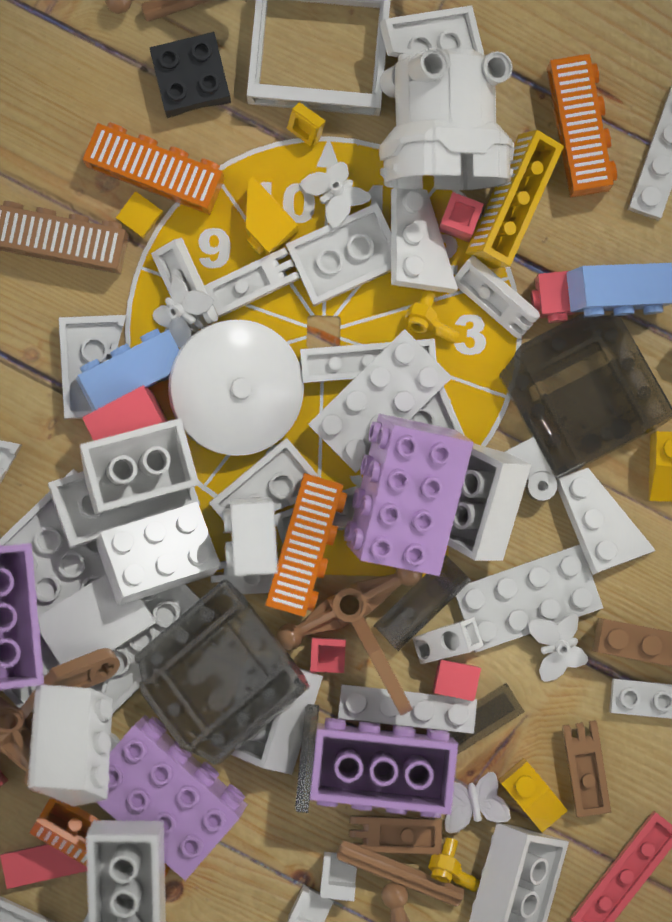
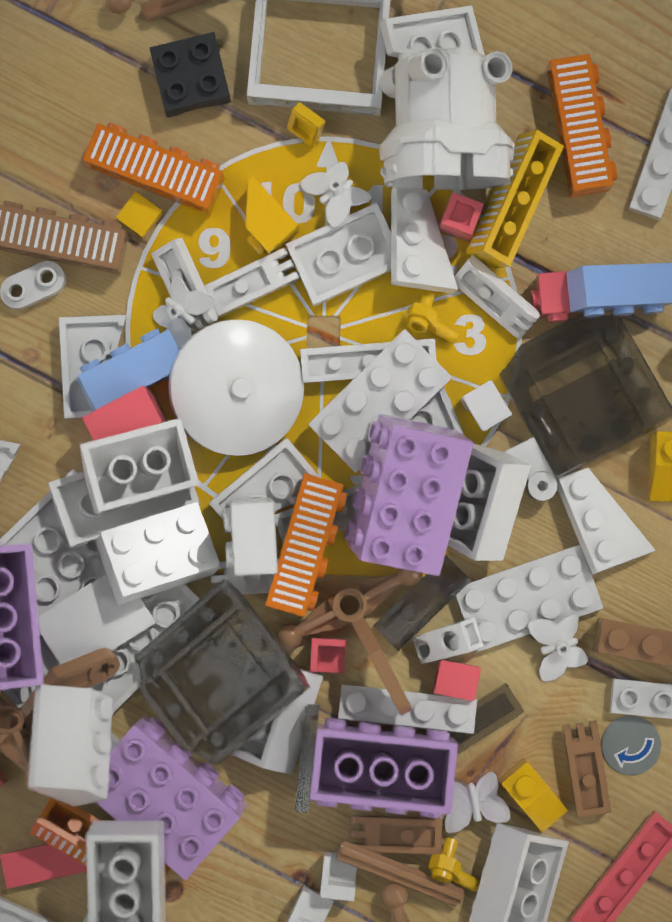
none -> white plate [0,261,66,310]
none -> white panel [460,380,512,431]
none -> light grey sticker [602,716,661,775]

